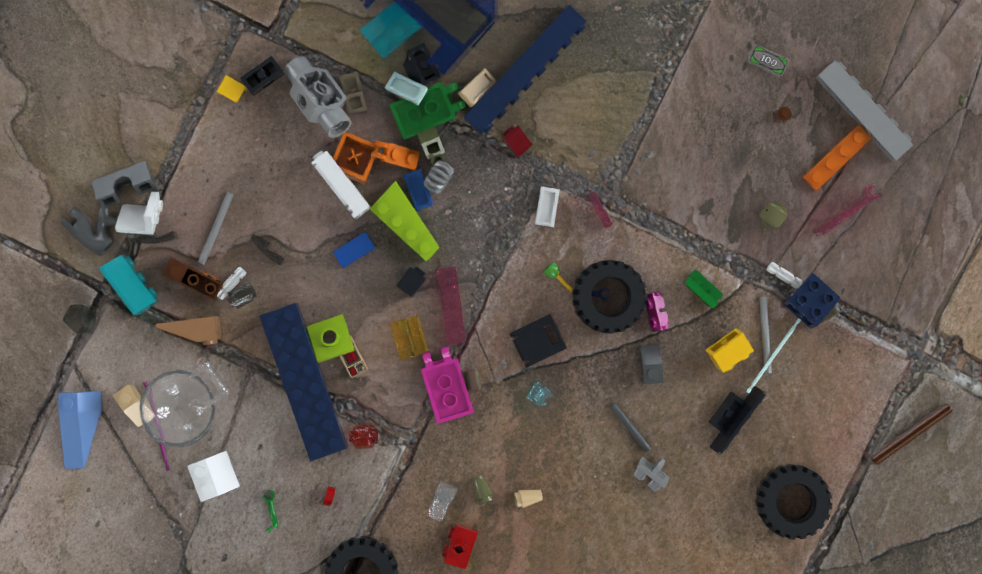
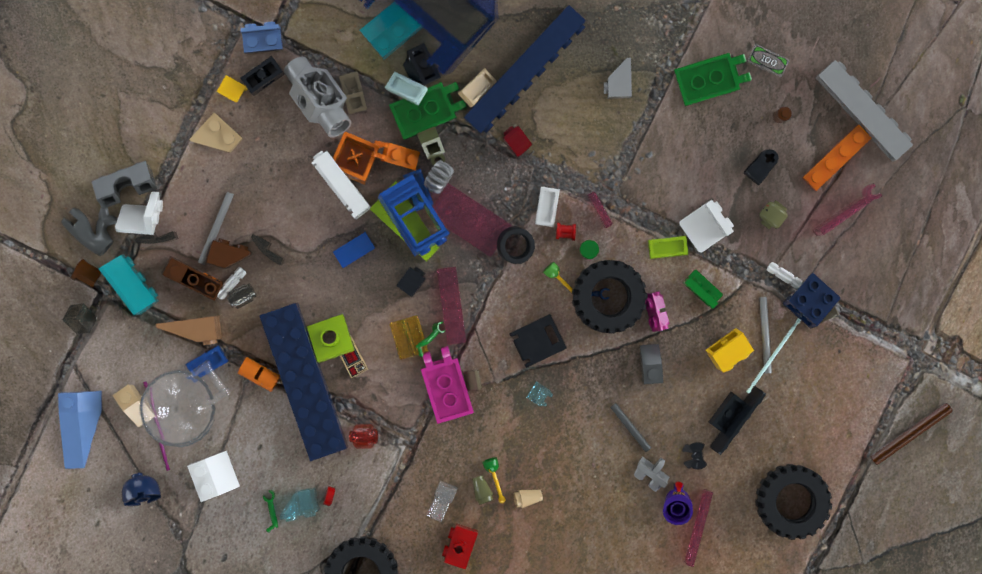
none -> reddish brown tile [70,259,102,288]
none -> dark blue cylinder [121,473,161,506]
none -> blue tile [185,345,229,381]
none -> tan wing [189,113,243,153]
none -> reddish brown slope [206,238,252,268]
none -> orange pin [238,357,280,392]
none -> medium blue bracket [240,22,283,54]
none -> clear light blue slope [280,487,320,522]
none -> blue door [378,174,450,257]
none -> green piece [415,322,445,357]
none -> clear pink tile [427,183,512,257]
none -> hinge [482,457,506,503]
none -> black tyre [497,227,535,264]
none -> red bush [556,223,576,241]
none -> green tile [580,240,599,259]
none -> light grey slope [604,58,632,99]
none -> lime tile [648,236,688,259]
none -> dark purple hat [663,482,693,525]
none -> green tile [674,53,752,107]
none -> white bracket [679,200,734,252]
none -> black piece [682,442,707,470]
none -> clear pink tile [684,489,713,567]
none -> black piece [743,149,779,185]

